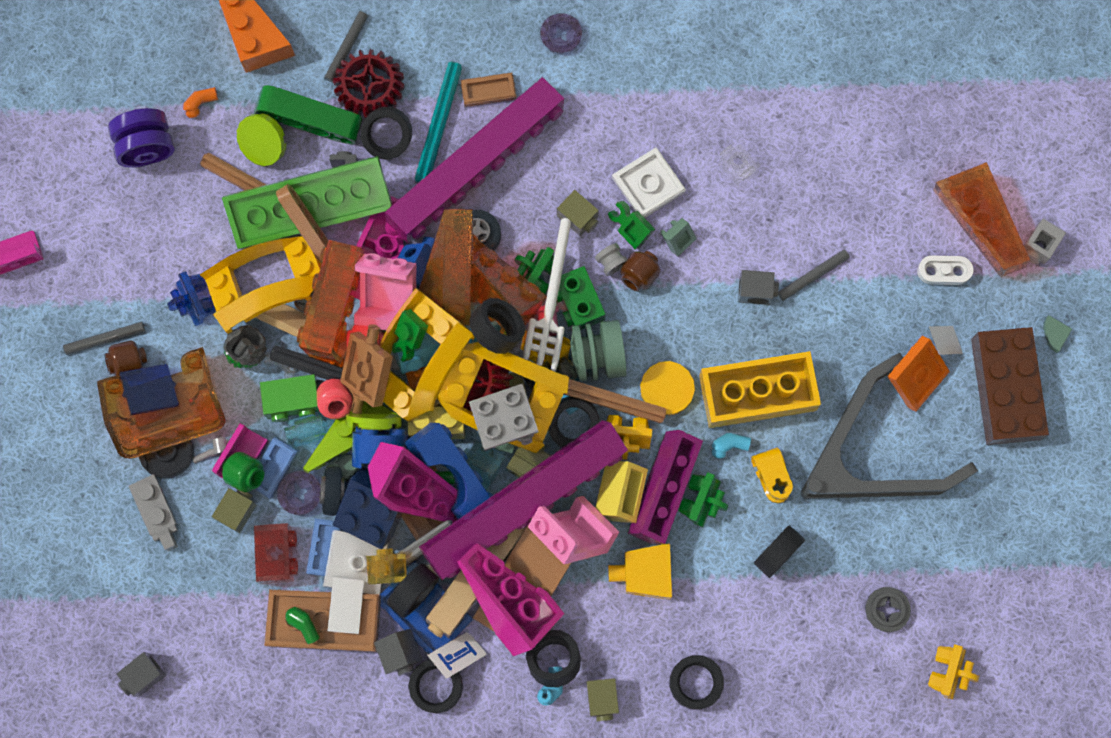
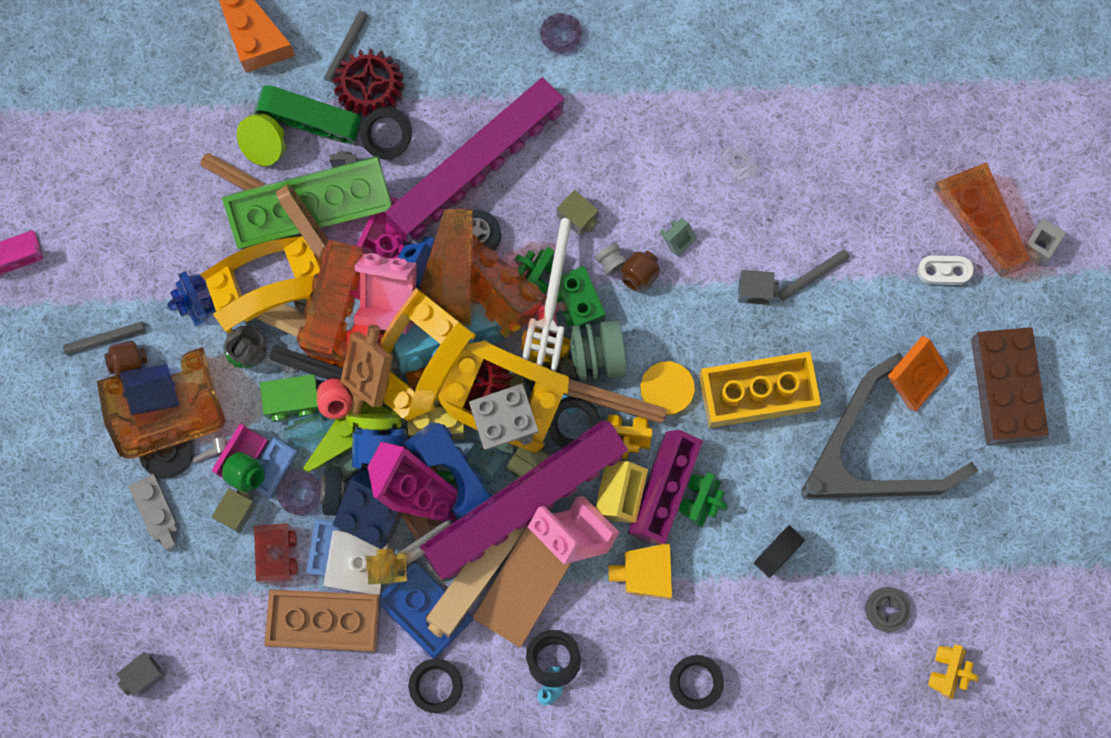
dark purple wheel [108,108,175,168] -> none
orange arm [183,87,218,118] -> none
green arm [285,607,320,644] -> none
white sticker [328,577,364,634] -> none
dark grey brick [374,629,423,676] -> none
black tyre [387,563,439,618] -> none
green plate [392,309,428,362] -> none
teal axle [415,61,462,183] -> none
white sticker [427,632,487,679] -> none
dark pink wedge [457,543,565,656] -> none
medium nougat tile [461,72,517,107] -> none
black tyre [470,298,525,354] -> none
olive brick [586,678,619,722] -> none
green plate [608,201,656,250] -> none
white plate [612,147,686,218] -> none
medium azure arm [711,433,751,459] -> none
yellow piece [751,447,793,503] -> none
white sticker [929,326,963,355] -> none
sand green tile [1043,315,1072,353] -> none

